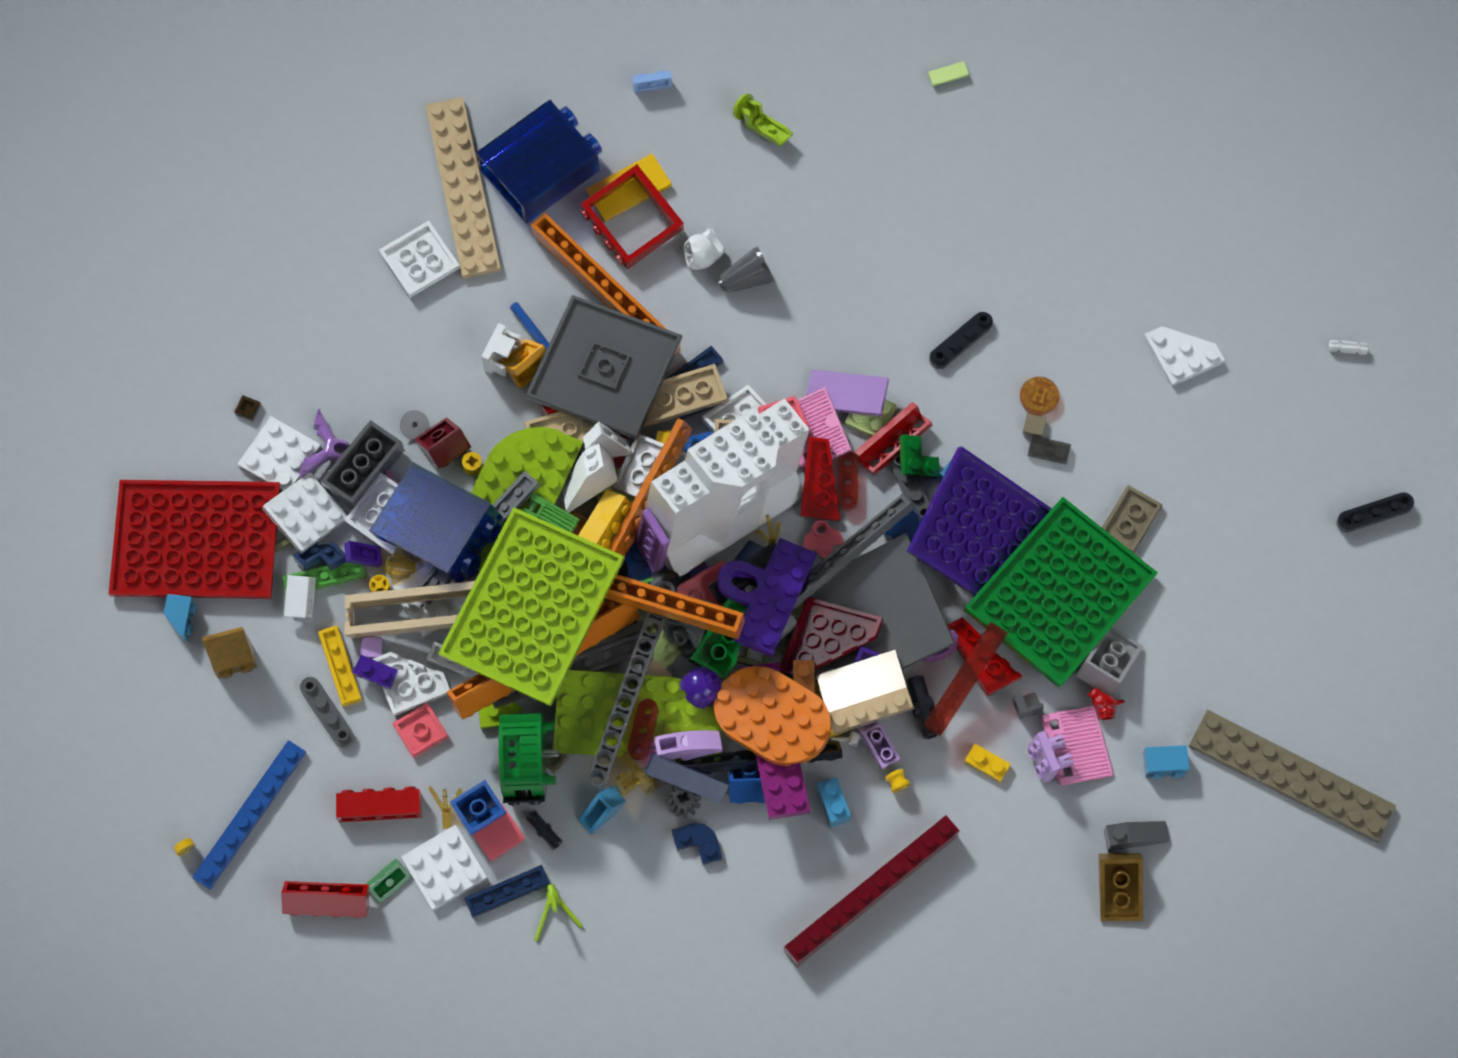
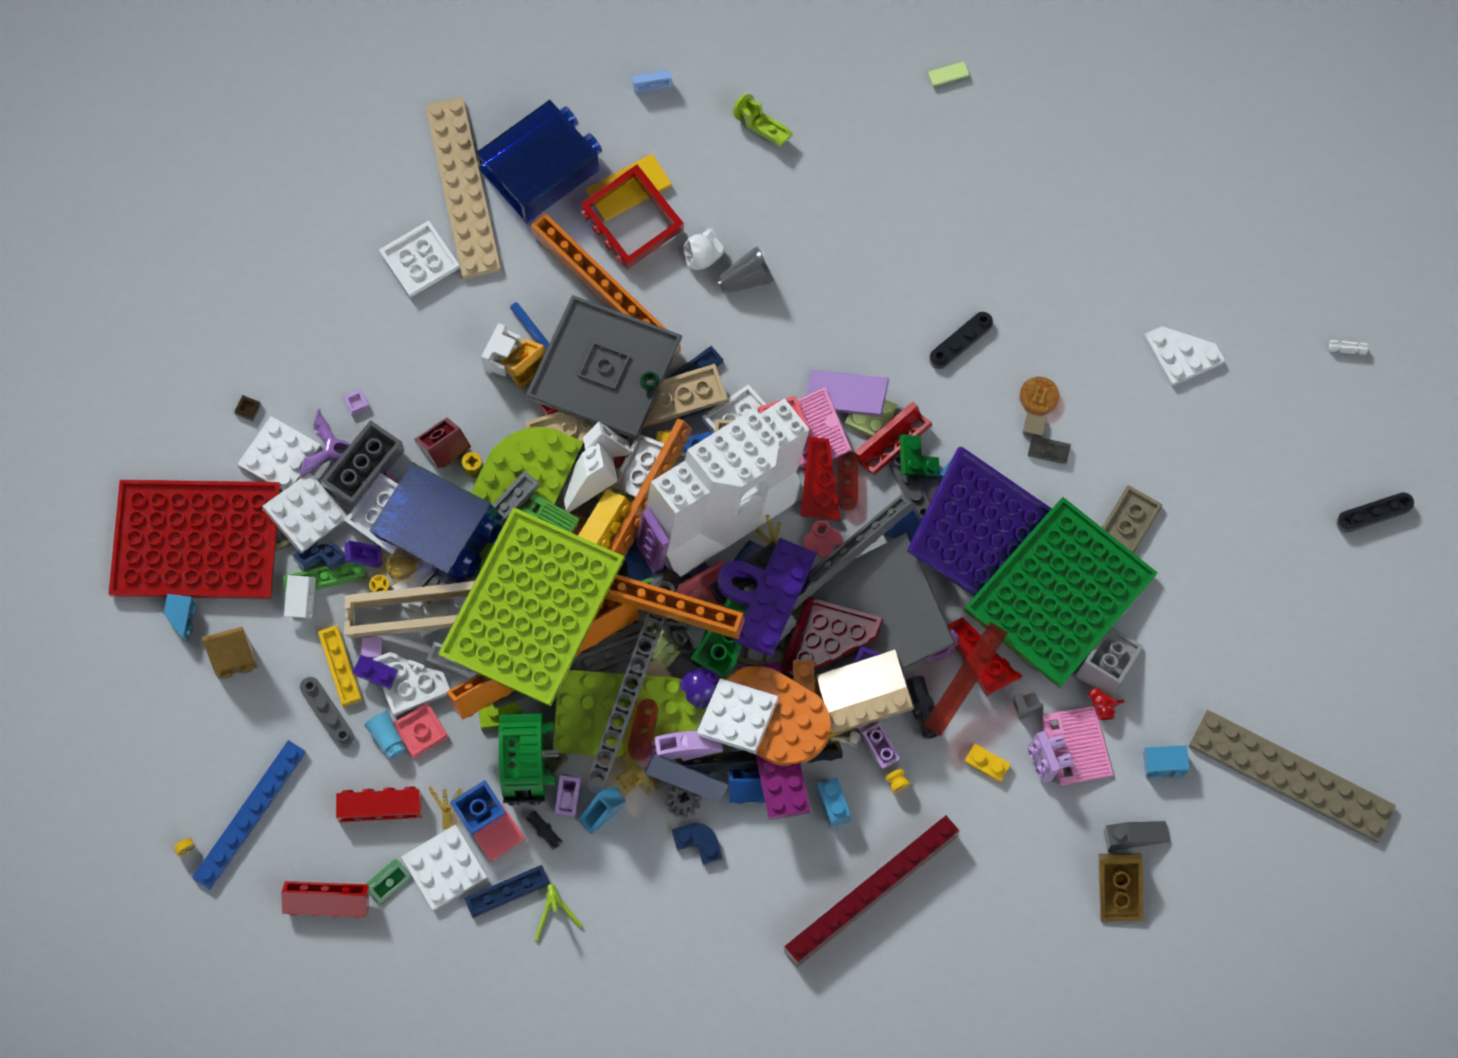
light grey piece [400,410,429,440] -> none
none -> lavender tile [343,389,370,416]
none -> medium azure plant [364,711,406,759]
none -> medium lavender slope [555,774,582,817]
none -> dark green plate [640,371,660,391]
none -> white plate [697,678,779,754]

